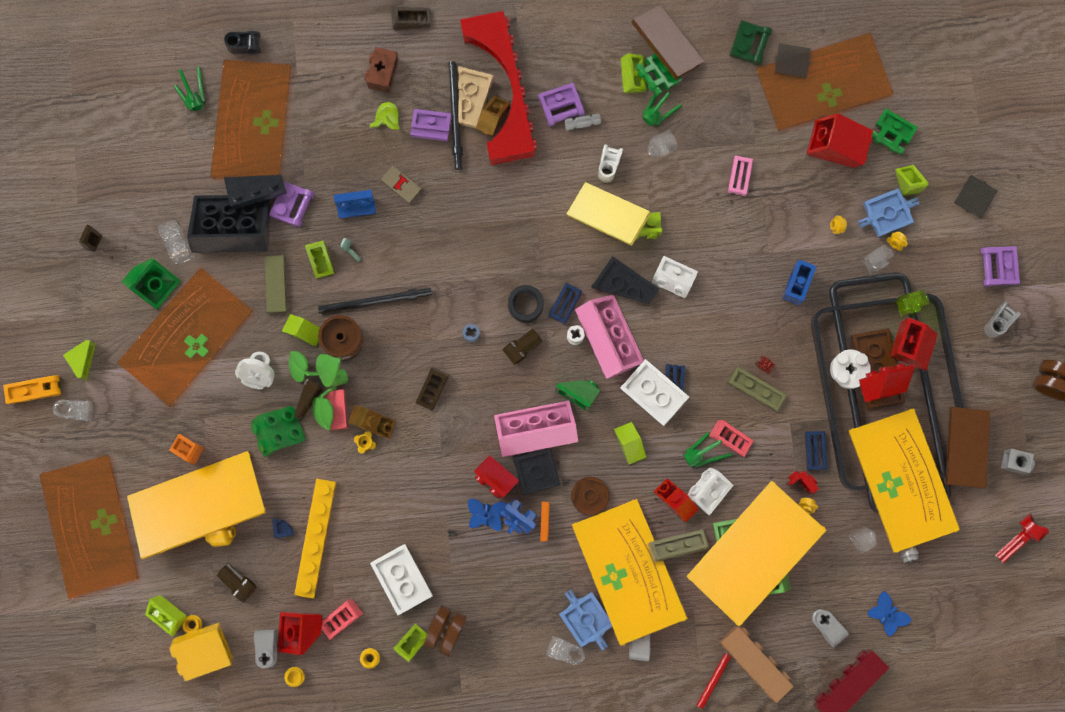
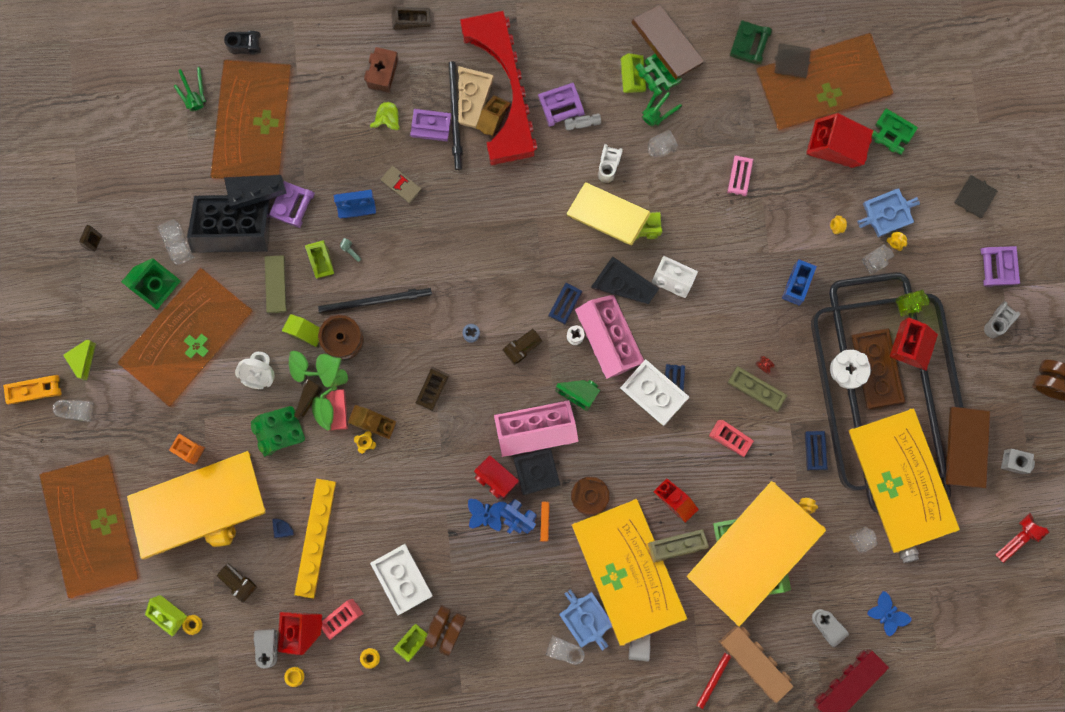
yellow brick [170,623,233,681] -> none
black tyre [508,285,544,323] -> none
lime slope [614,422,646,465] -> none
green plant [683,432,732,469] -> none
white bracket [687,467,734,515] -> none
red bracket [786,470,819,494] -> none
red slope [859,363,915,402] -> none
lime slope [895,165,928,197] -> none

